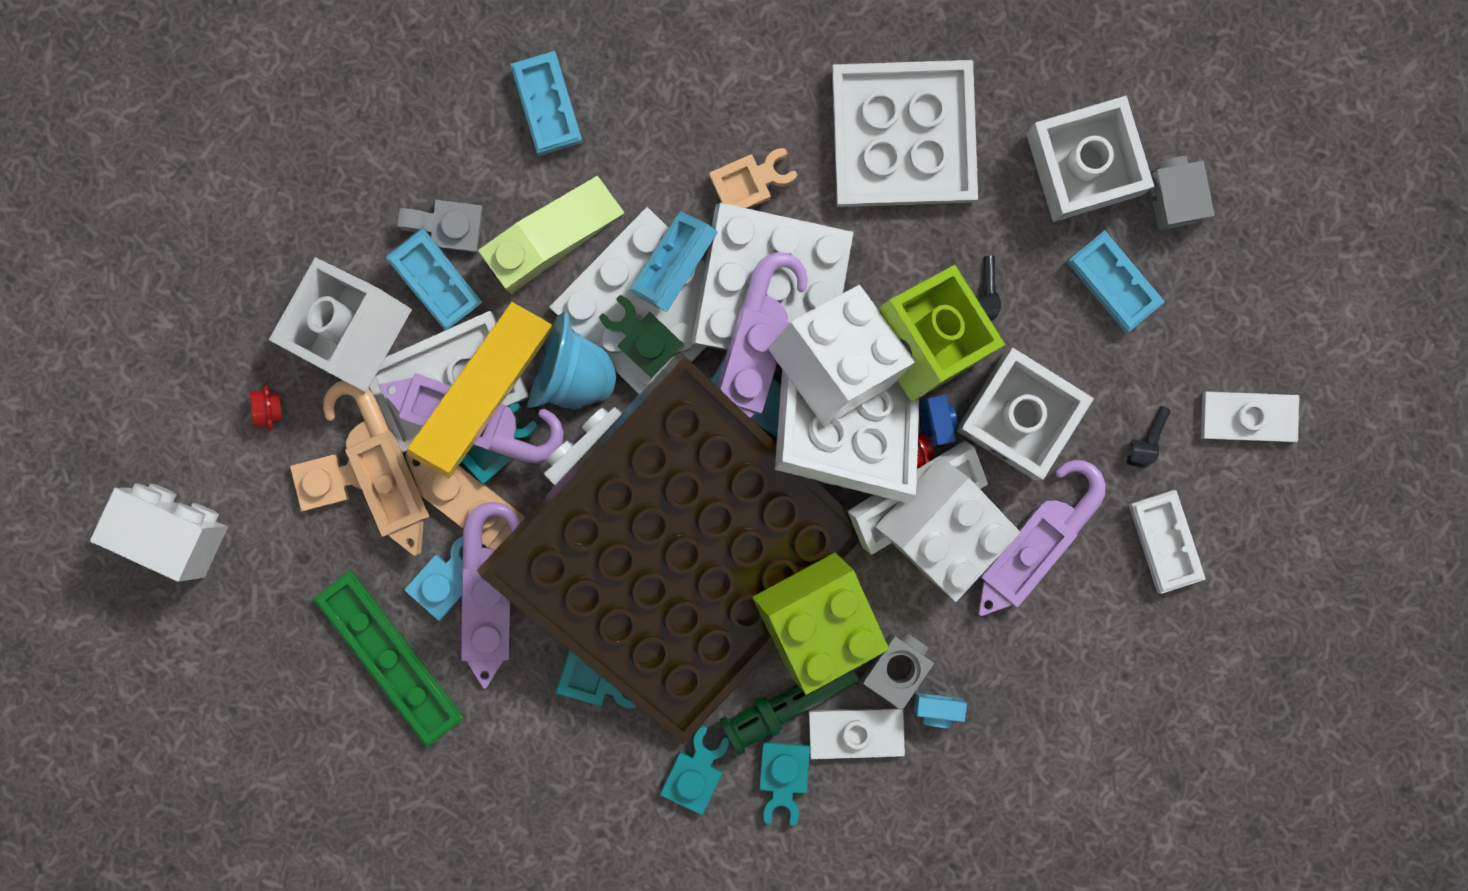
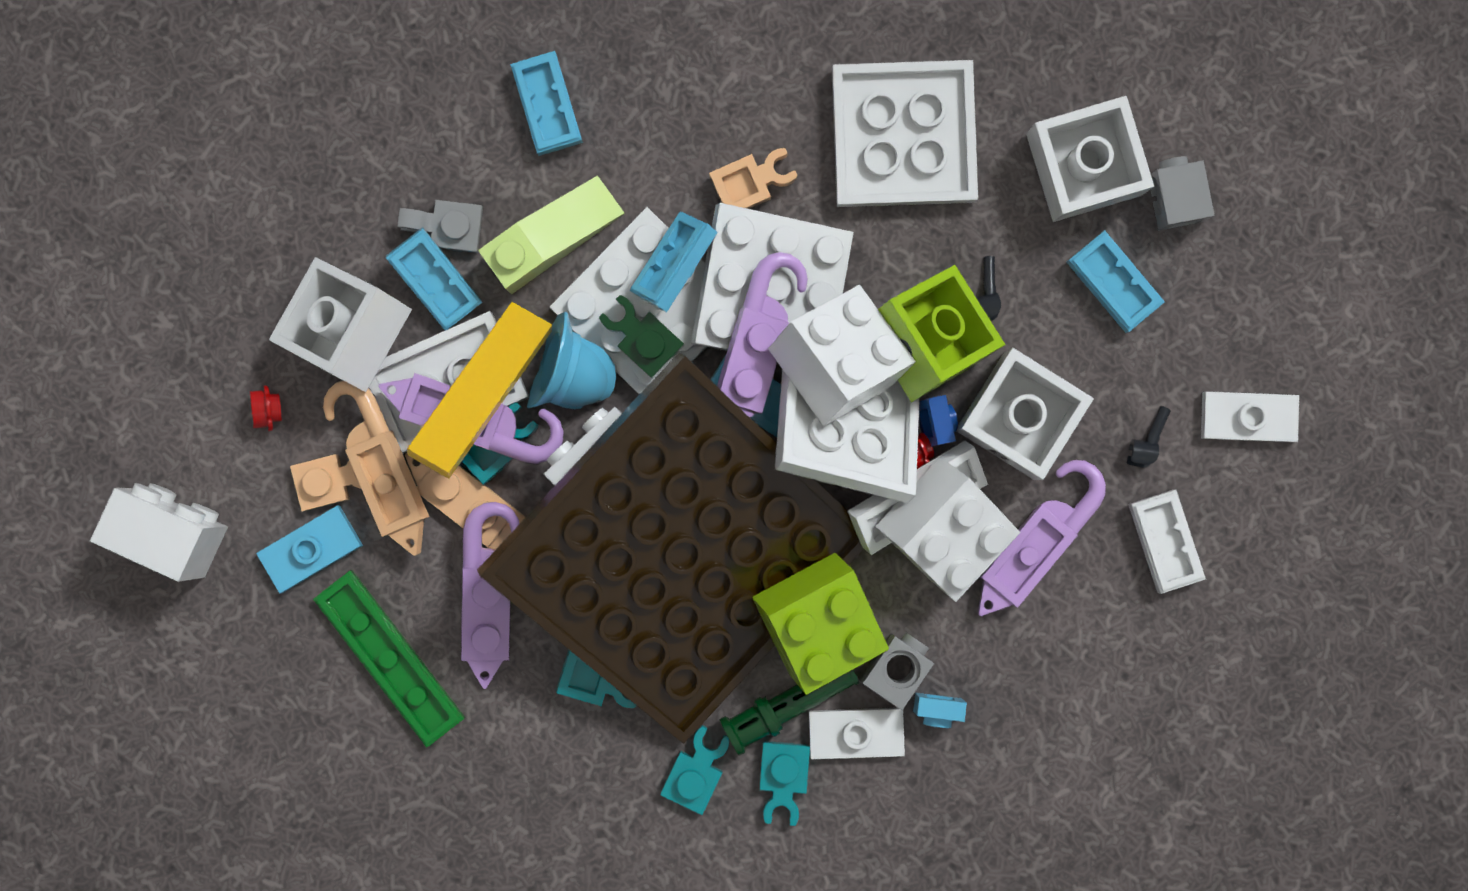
medium azure plate [404,536,463,621] -> none
none -> medium azure plate [256,505,363,594]

